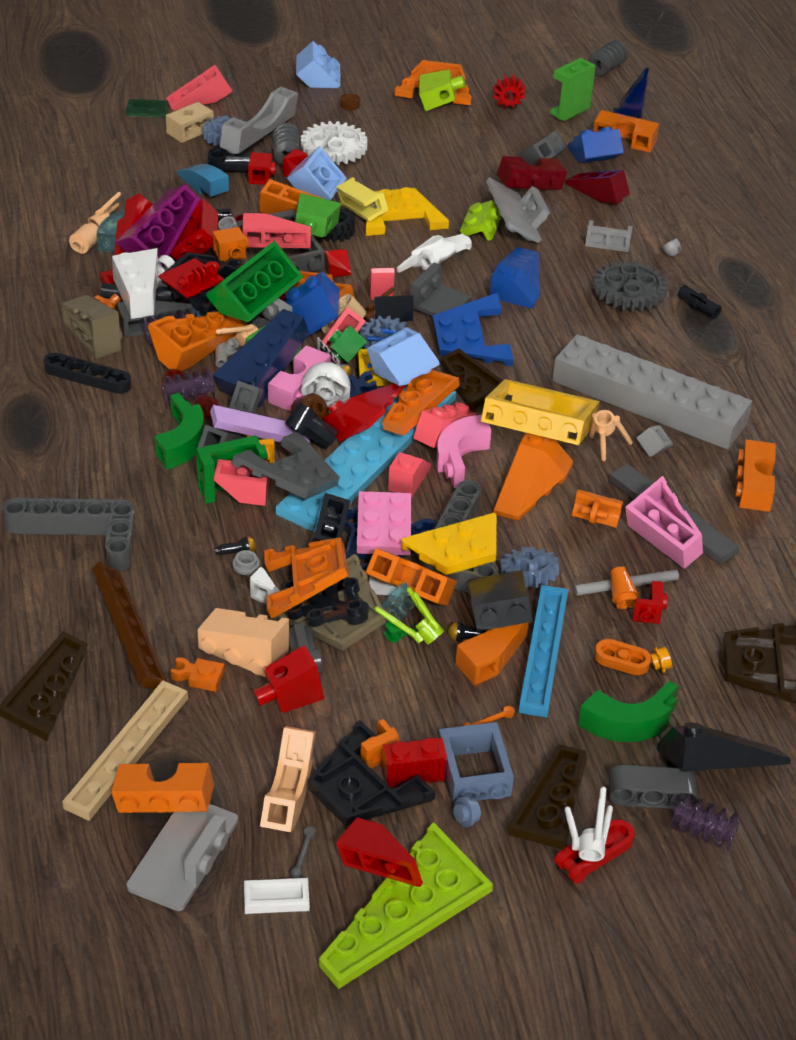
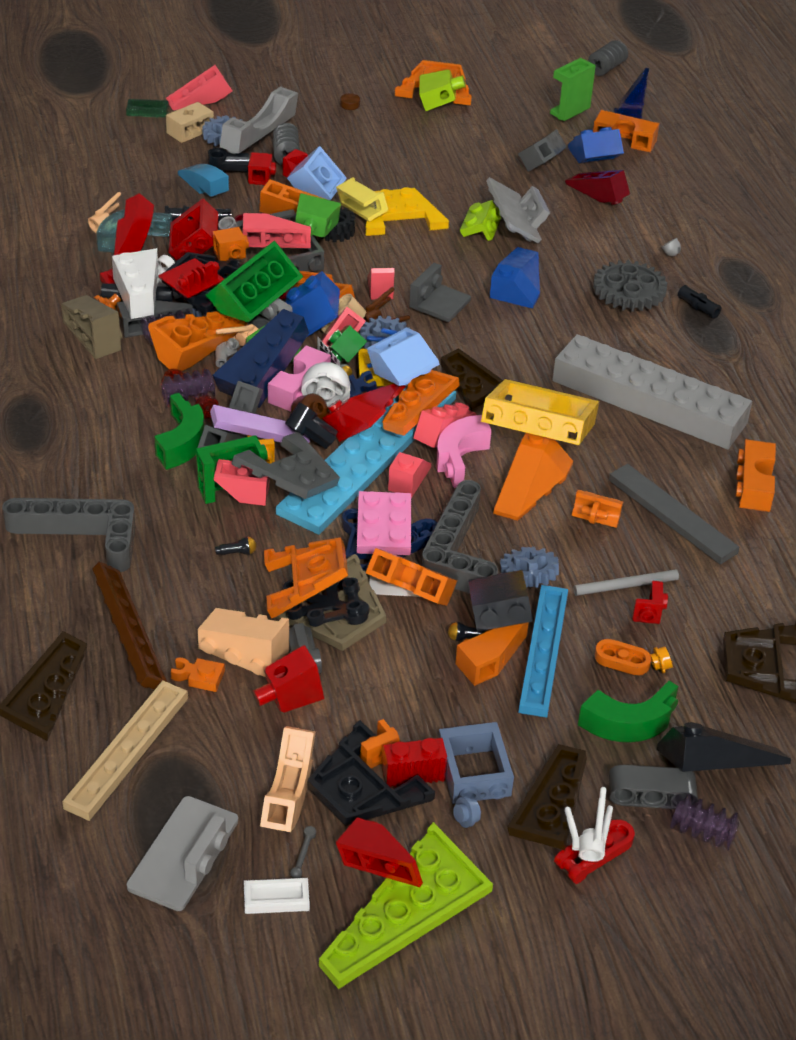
black beam [43,353,132,394] -> none
light nougat brick [69,223,101,254] -> none
orange arch [111,763,214,813] -> none
magenta wedge [115,184,200,267] -> none
light grey plate [233,550,260,575] -> none
white slope [250,567,280,605] -> none
light blue slope [296,41,341,88] -> none
white gear [301,121,367,165] -> none
black brick [308,493,351,547] -> none
red slope [325,249,351,277] -> none
black sticker [374,295,413,321] -> none
lime plant [374,587,444,645] -> none
clear light blue tile [381,582,415,620] -> none
green hand [383,621,419,643] -> none
white animal [397,234,472,273] -> none
yellow wing [401,513,497,575] -> none
blue wing [433,293,514,366] -> none
orange hinge [462,706,515,726] -> none
red gear [493,74,526,109] -> none
dark red arch [496,156,567,190] -> none
light grey hinge [585,220,633,252] -> none
light nougat plant [589,410,633,461] -> none
orange cone [610,567,639,609] -> none
bright pink wedge [625,476,703,569] -> none
light grey slope [636,425,673,457] -> none

